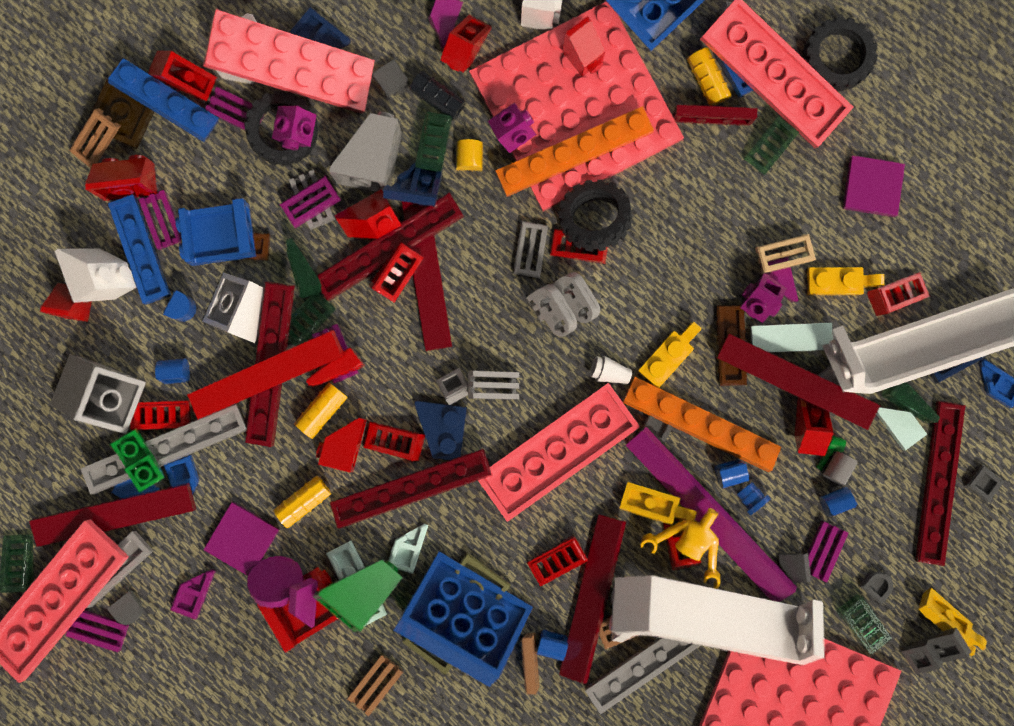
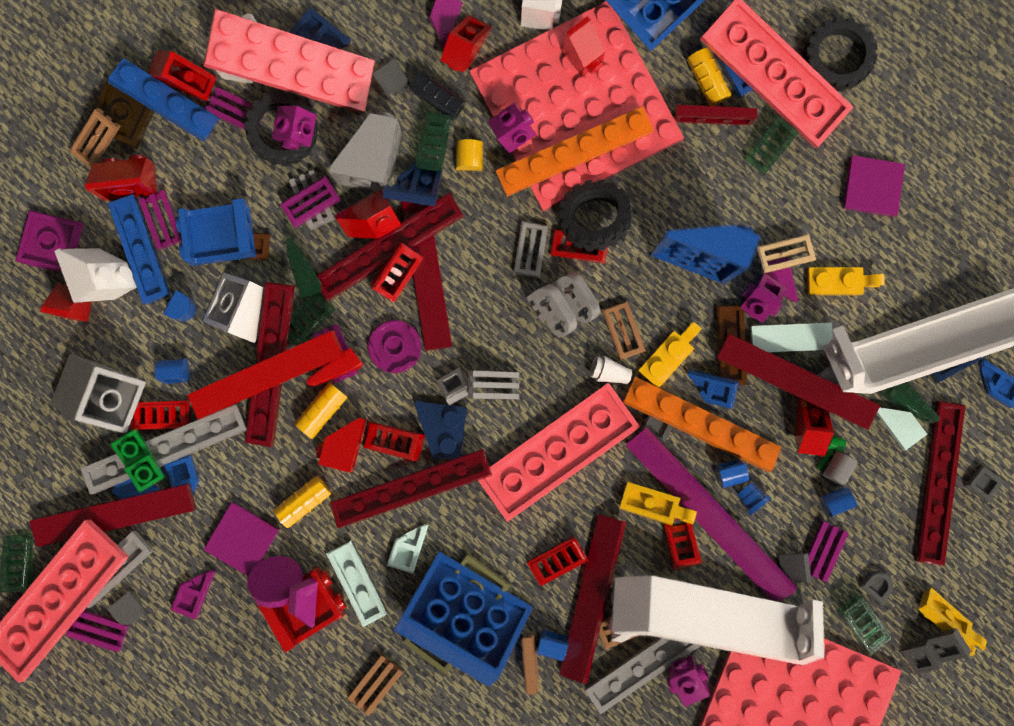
green slope [312,560,402,632] -> none
yellow piece [641,508,720,589] -> none
red slope [867,272,930,316] -> none
none -> magenta tile [15,210,84,273]
none -> magenta tile [368,320,422,374]
none -> medium nougat tile [602,301,646,360]
none -> blue slope [650,224,760,284]
none -> magenta brick [666,655,710,707]
none -> blue tile [687,369,739,409]

